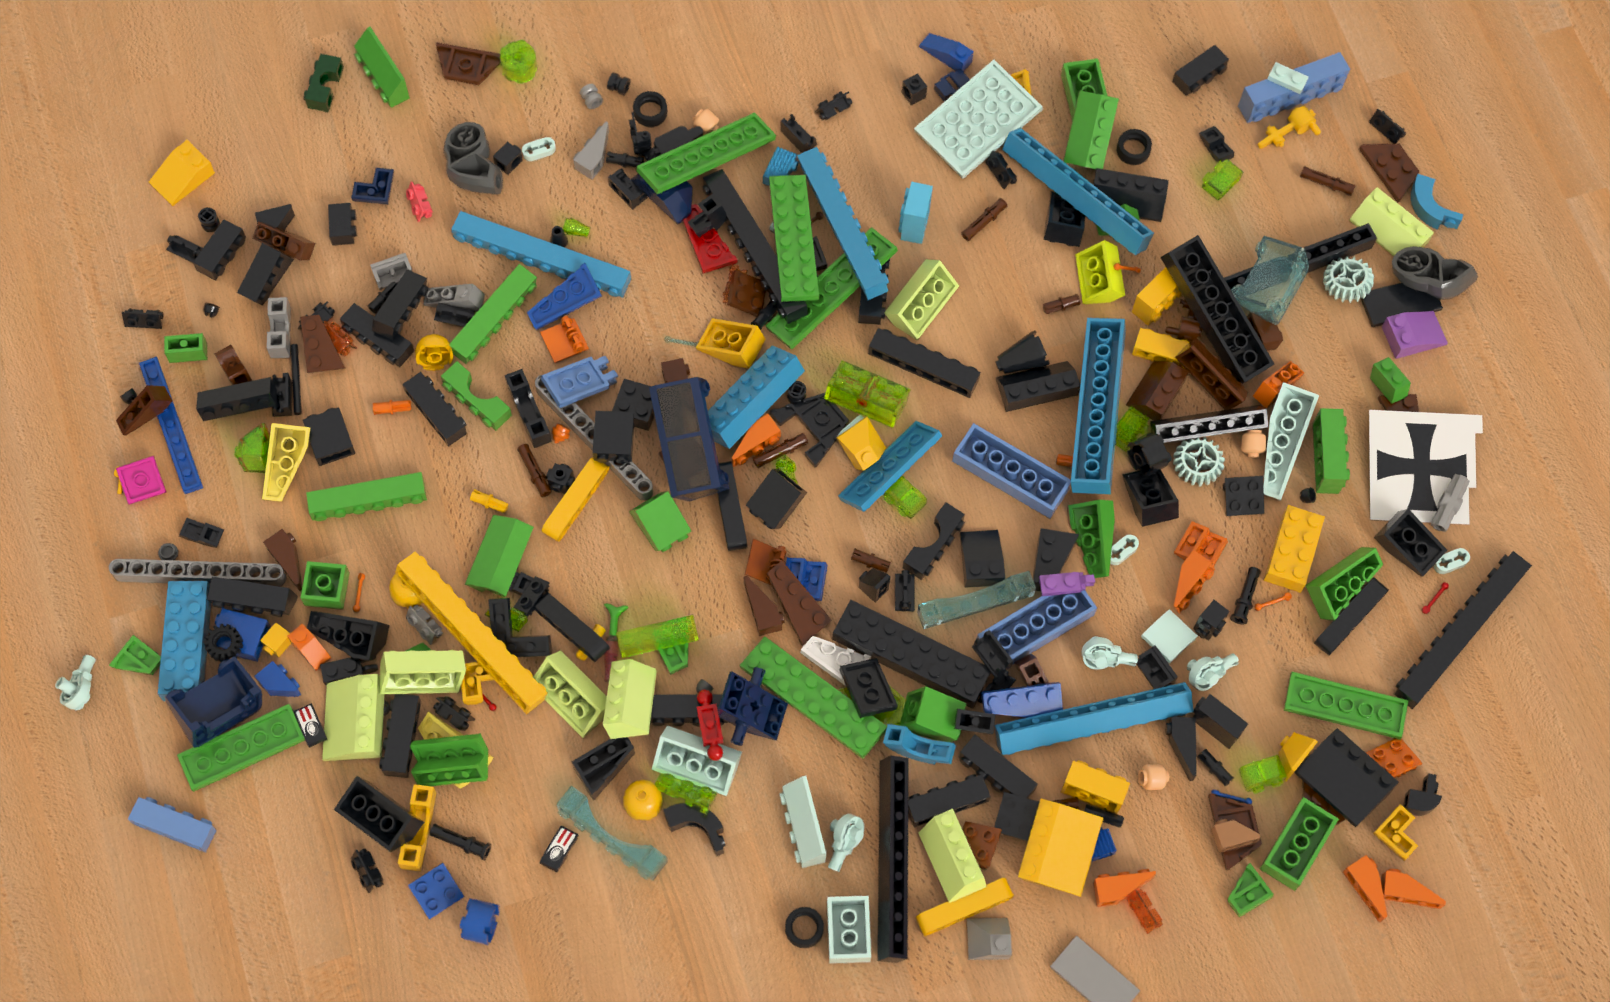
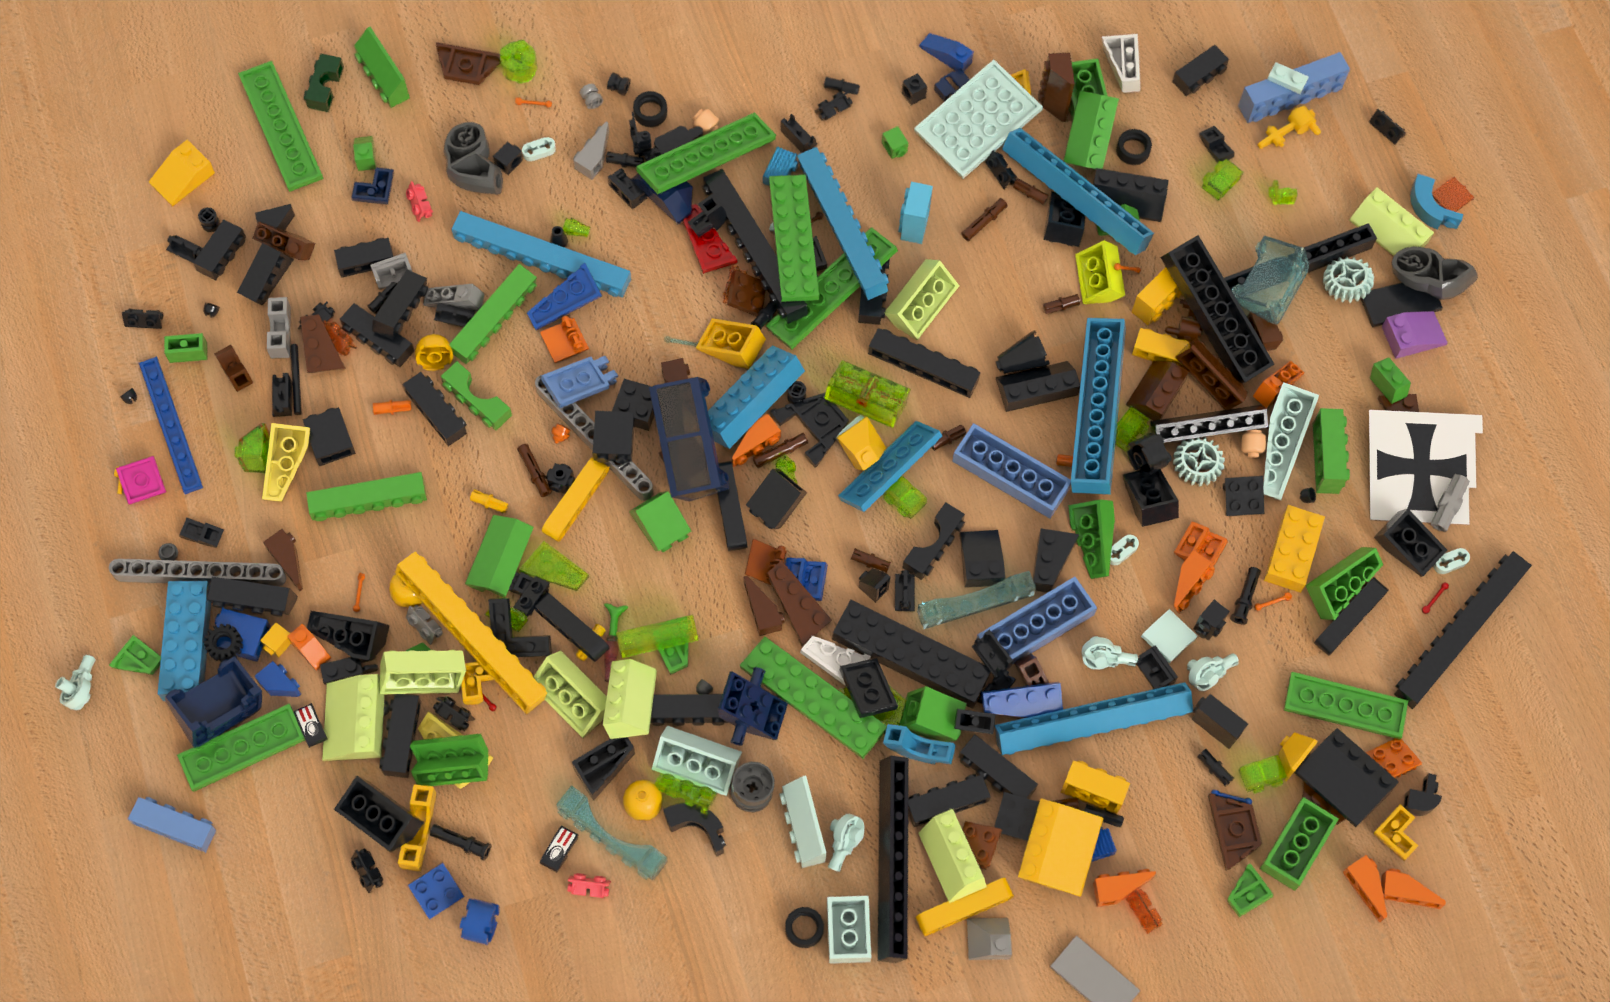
reddish brown slope [116,385,172,435] -> none
black brick [196,377,277,421] -> none
bright green brick [300,561,350,609] -> none
black brick [328,203,357,246] -> none
black arch [504,369,552,448] -> none
red plate [697,690,723,761] -> none
medium lavender hinge [1039,572,1095,596] -> none
light nougat head [1138,764,1169,790] -> none
black slope [1165,717,1196,781] -> none
medium nougat slope [1211,819,1261,853] -> none
reddish brown pin [1300,166,1355,196] -> none
reddish brown wing [1359,144,1420,203] -> none
none -> bright green plate [238,61,323,192]
none -> black brick [334,238,394,278]
none -> bright green slope [353,136,376,171]
none -> orange hinge [515,97,552,108]
none -> clear neon green wing [519,541,589,591]
none -> coral hinge [568,873,611,898]
none -> dark grey wheel [730,762,775,813]
none -> black axle [824,77,860,95]
none -> bright green brick [881,126,909,159]
none -> reddish brown axle [931,425,966,451]
none -> reddish brown axle [1013,179,1049,205]
none -> reddish brown slope [1038,52,1075,122]
none -> white wedge [1102,34,1140,93]
none -> clear neon green bracket [1268,180,1298,205]
none -> clear orange piece [1432,177,1474,212]

